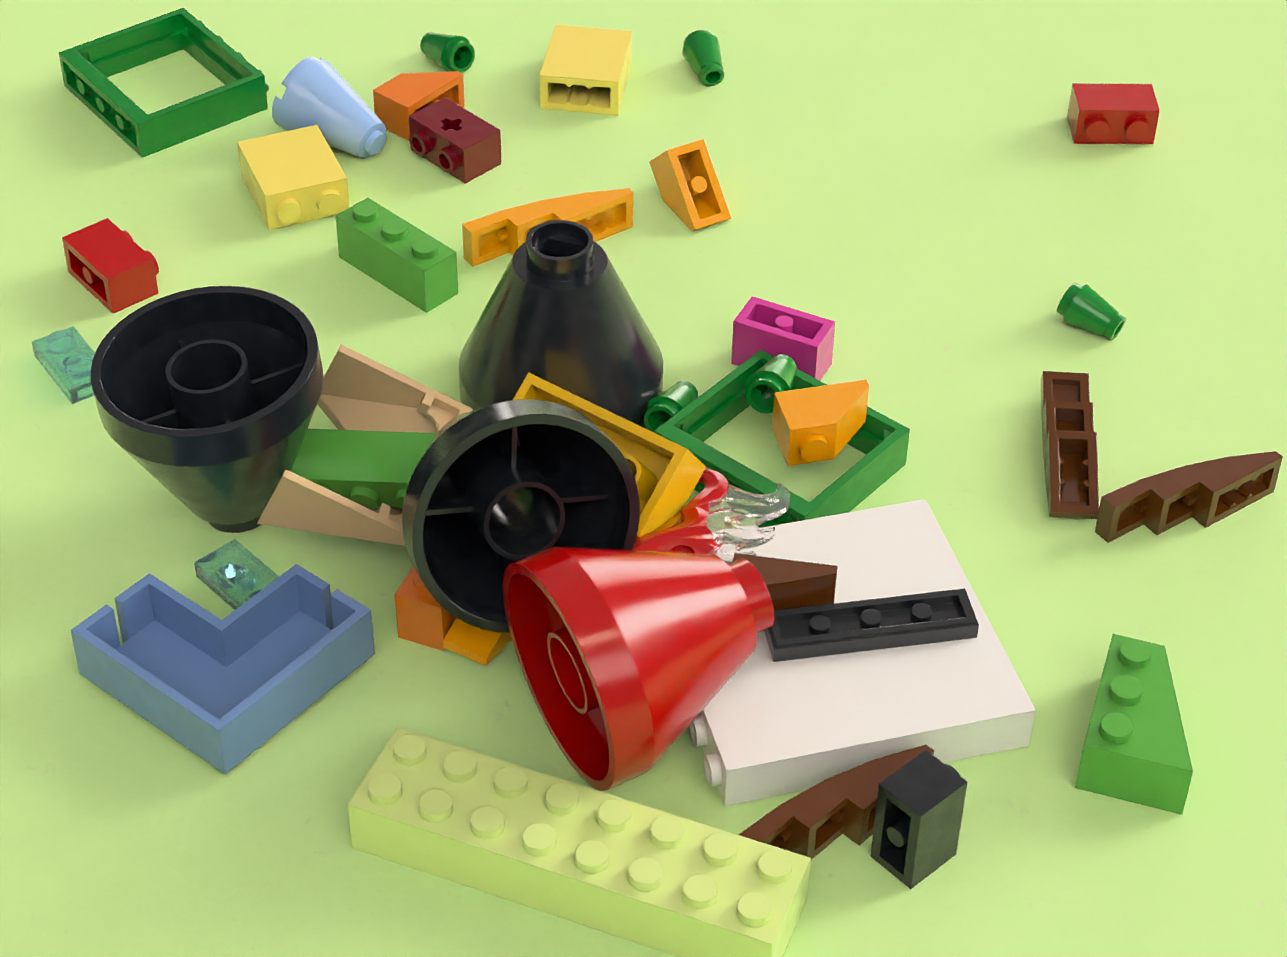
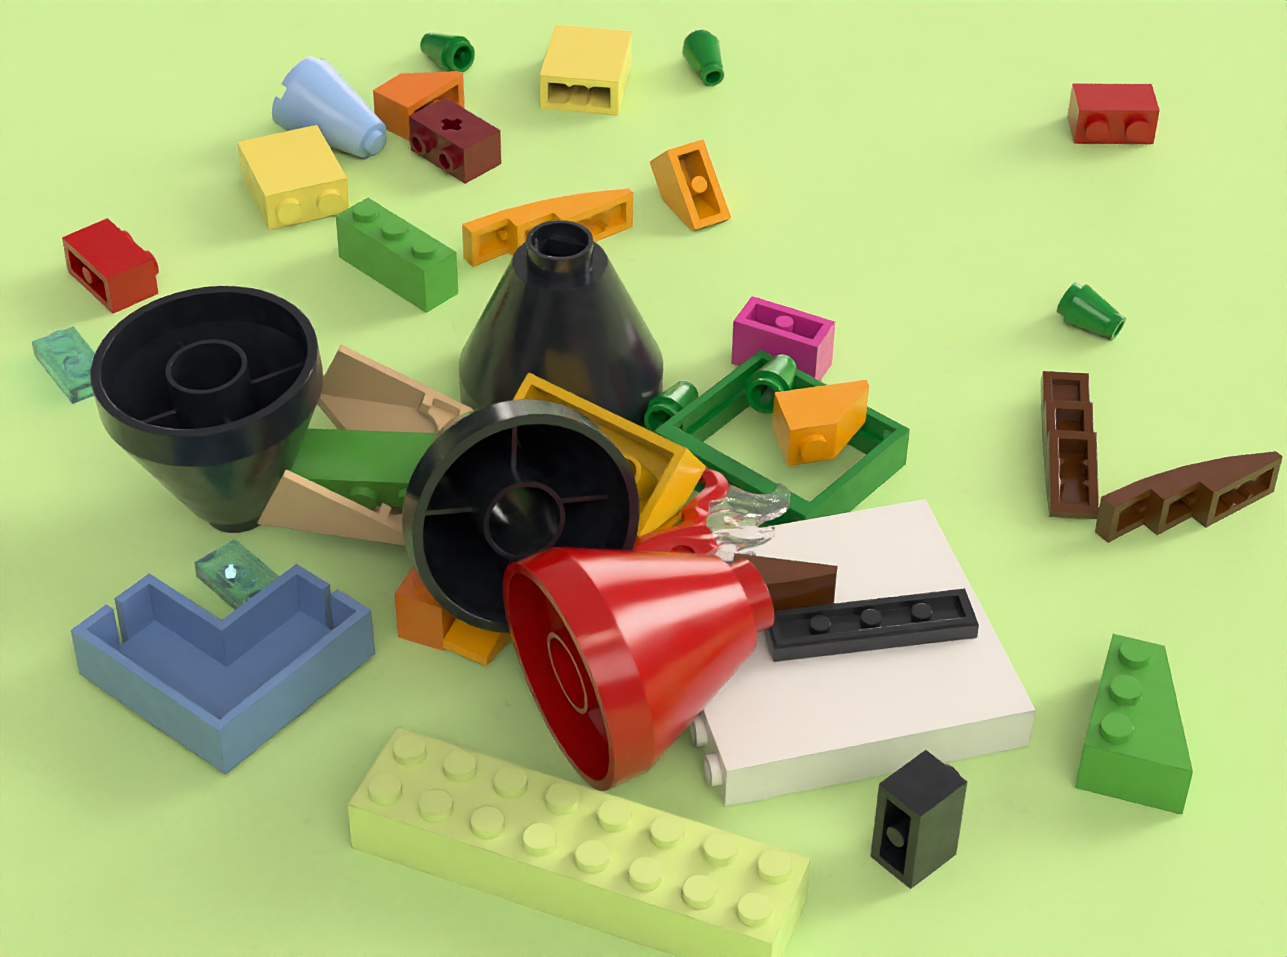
green window [58,8,269,158] -> none
reddish brown slope [739,745,934,860] -> none

